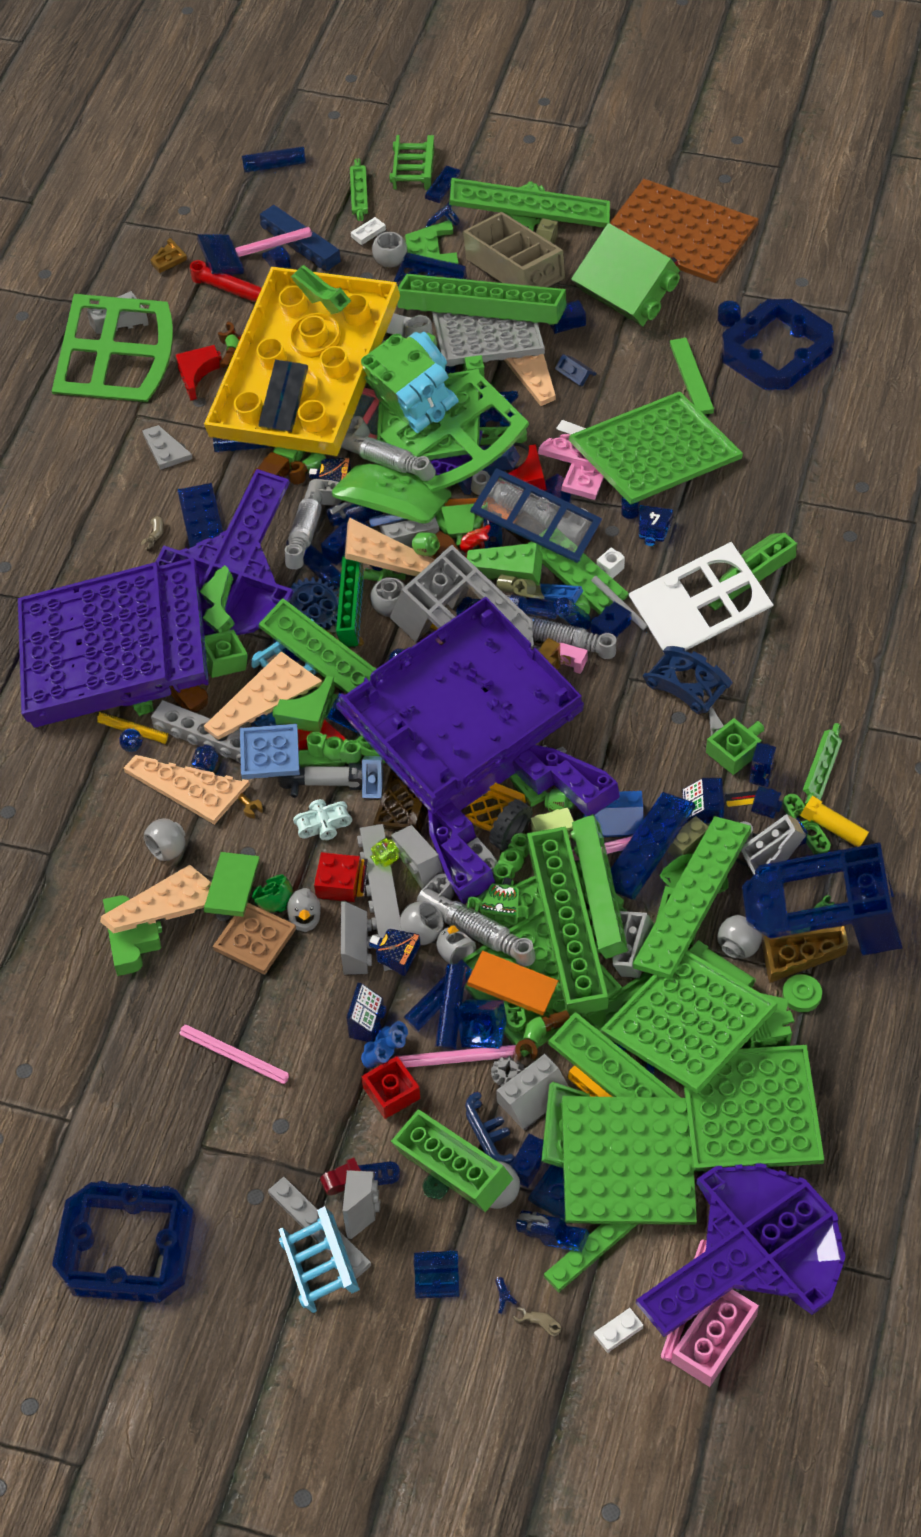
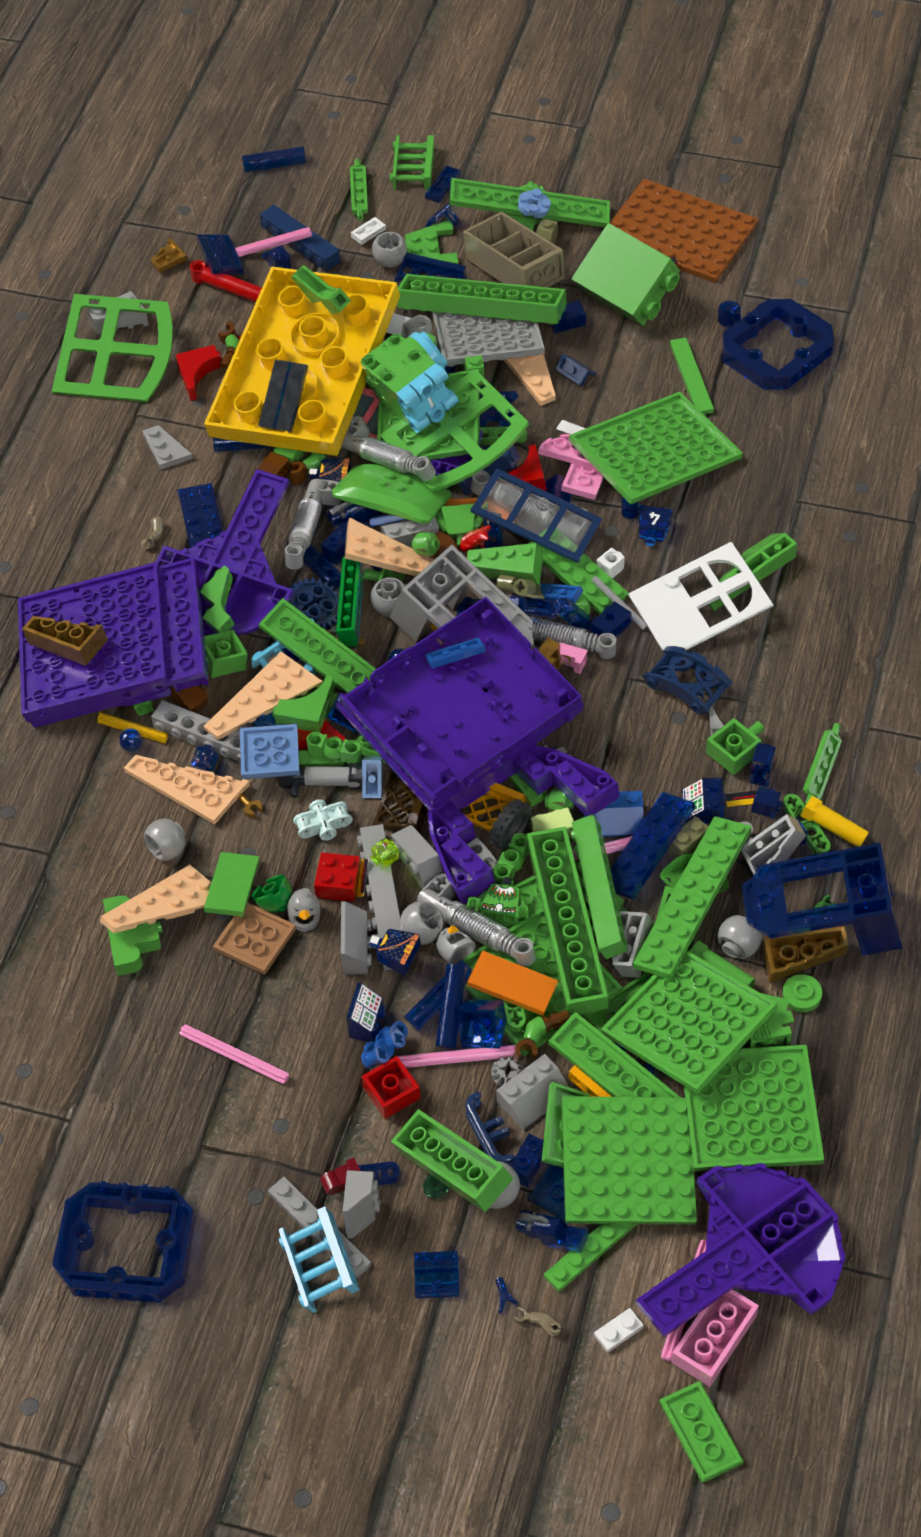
none -> pearl gold wedge [22,616,108,666]
none -> blue tile [425,638,486,669]
none -> medium blue plate [518,189,551,218]
none -> bright green tile [659,1381,743,1483]

